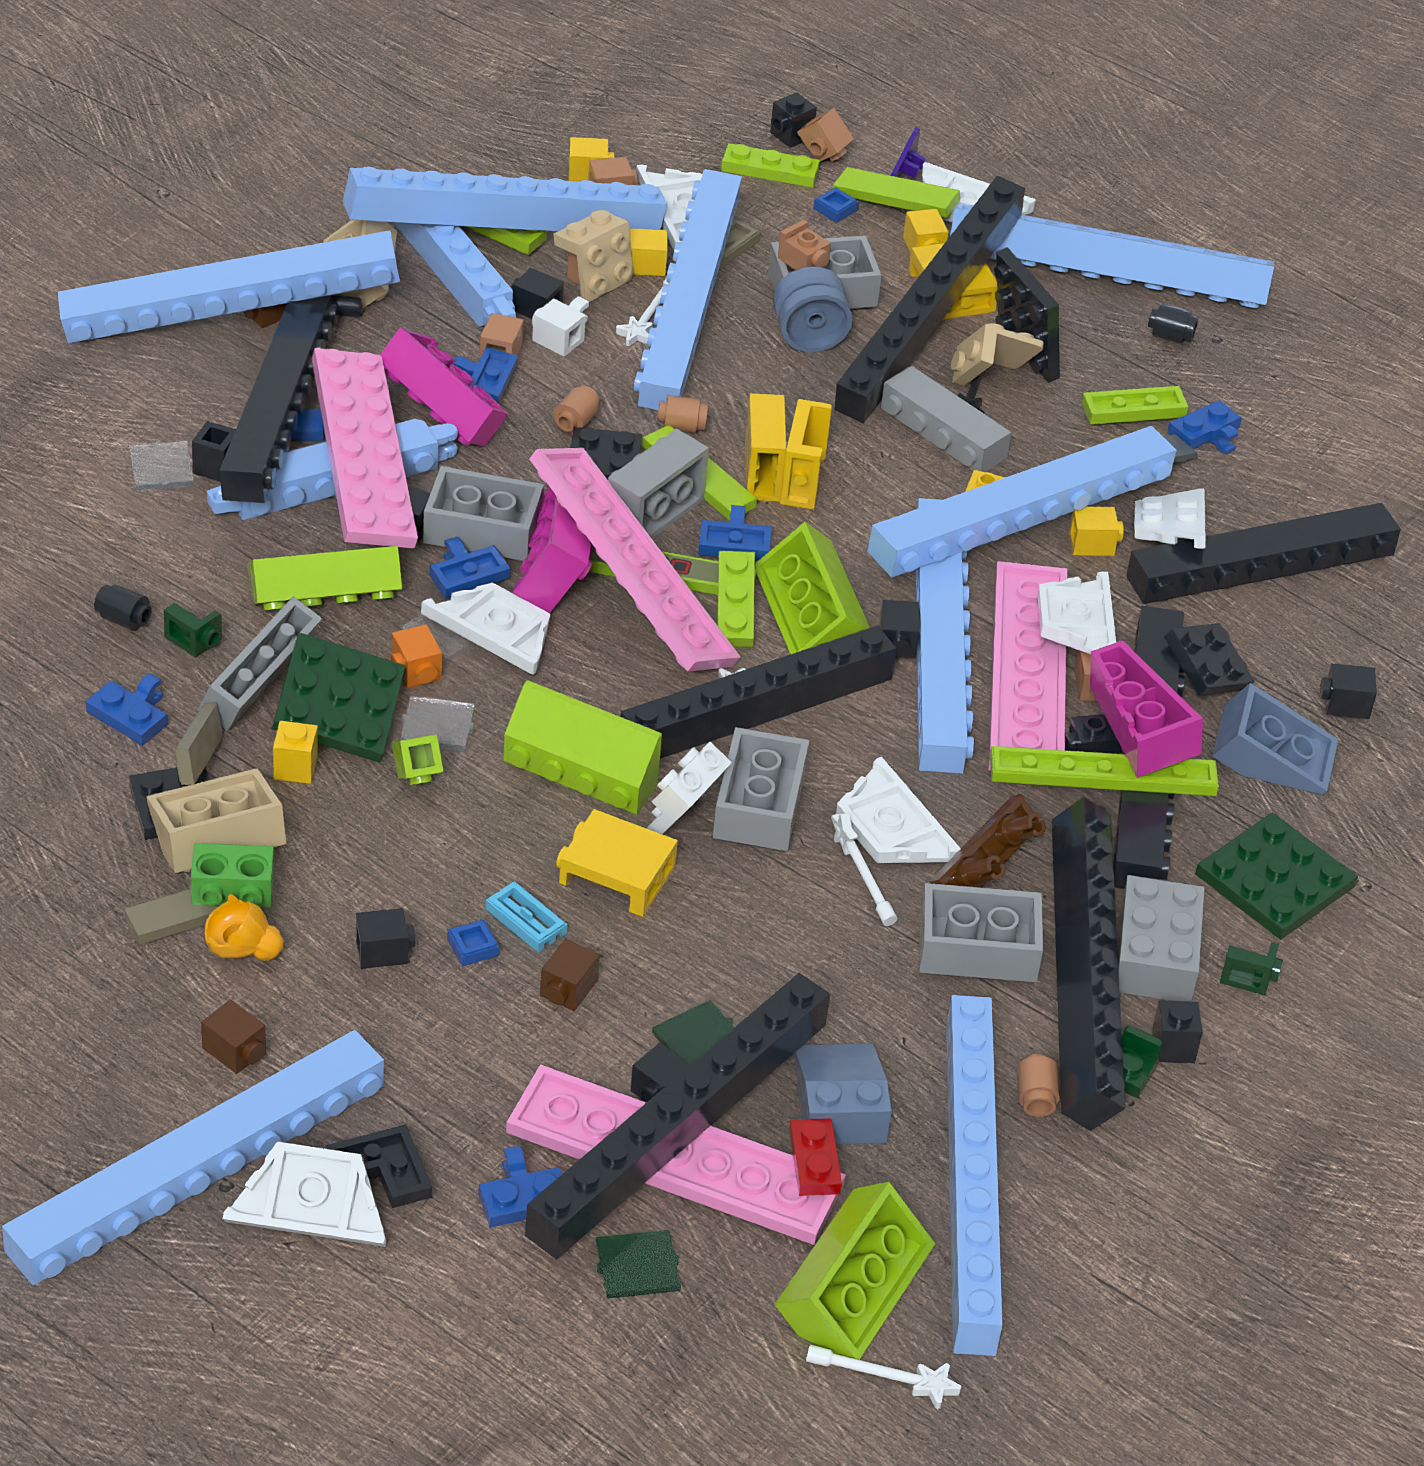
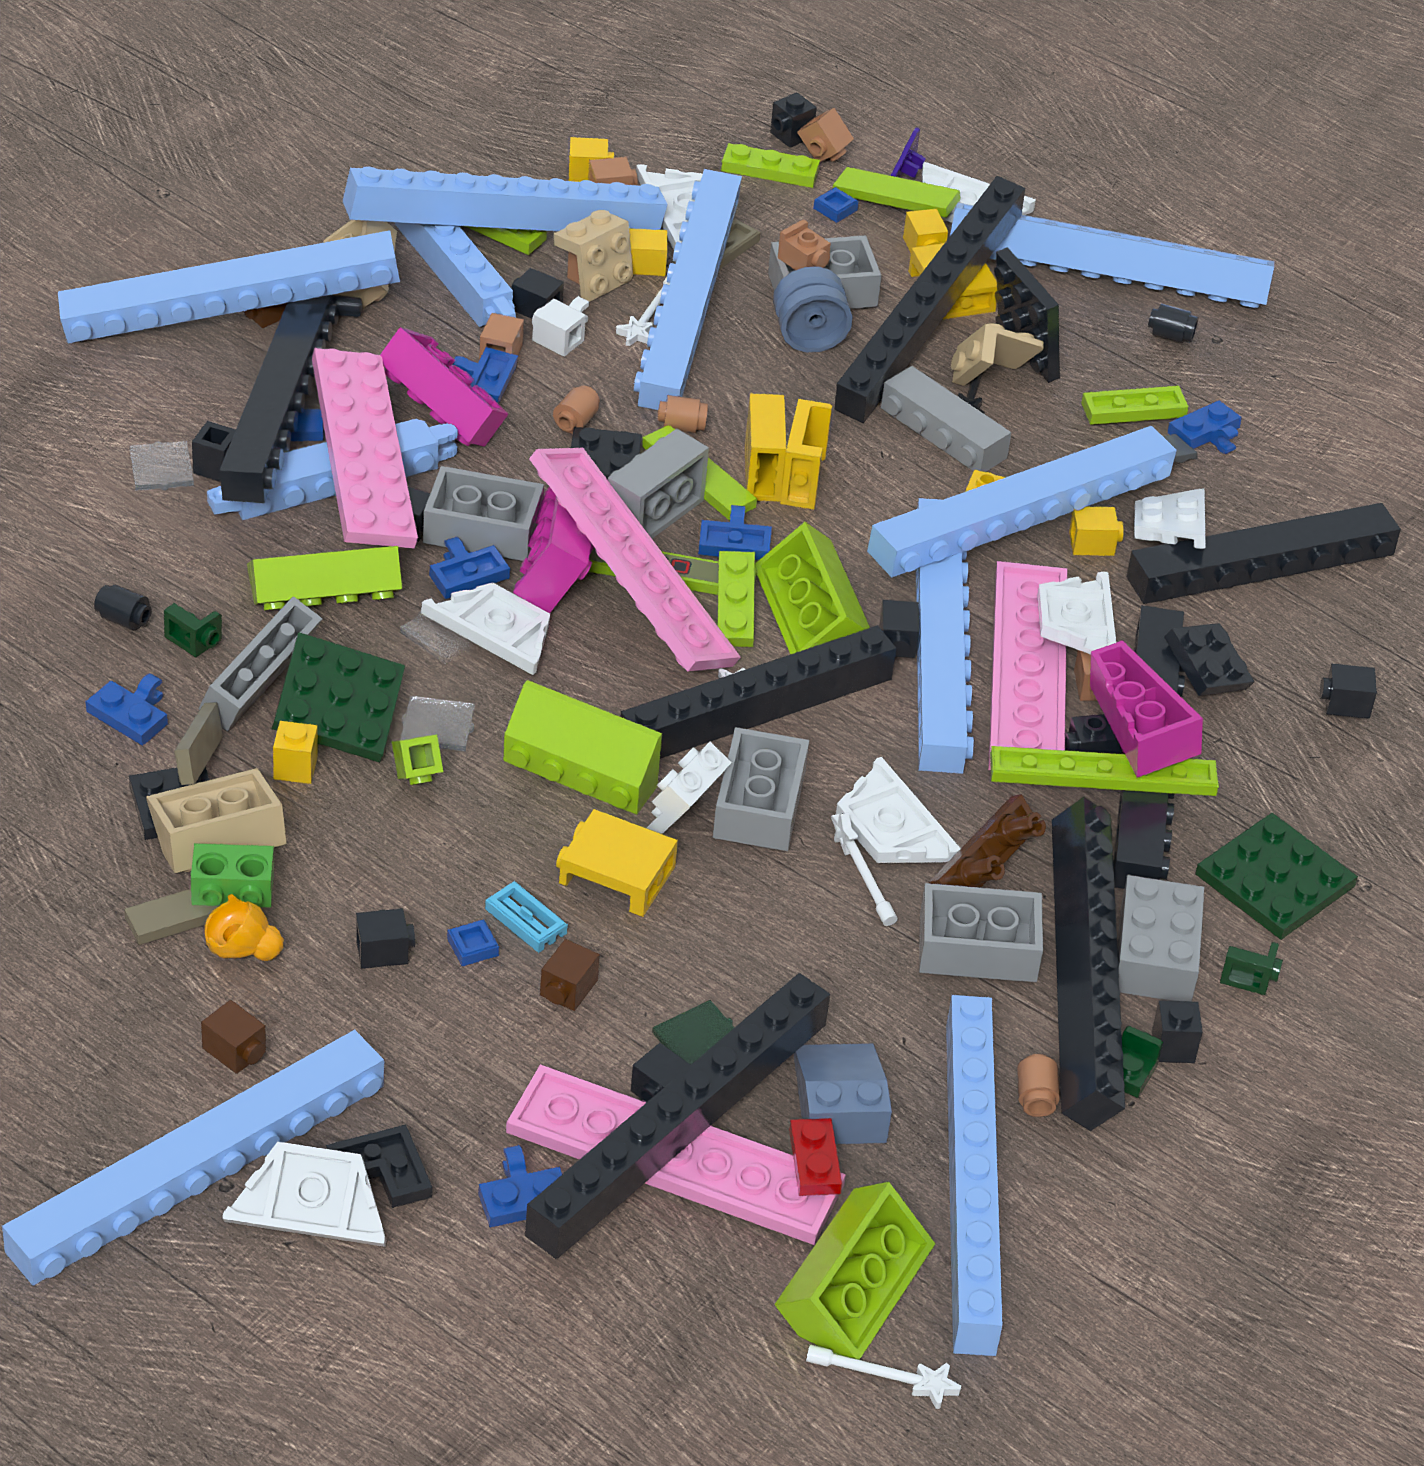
orange brick [390,624,442,688] -> none
clear green piece [596,1230,681,1299] -> none
sand blue slope [1212,683,1339,795] -> none

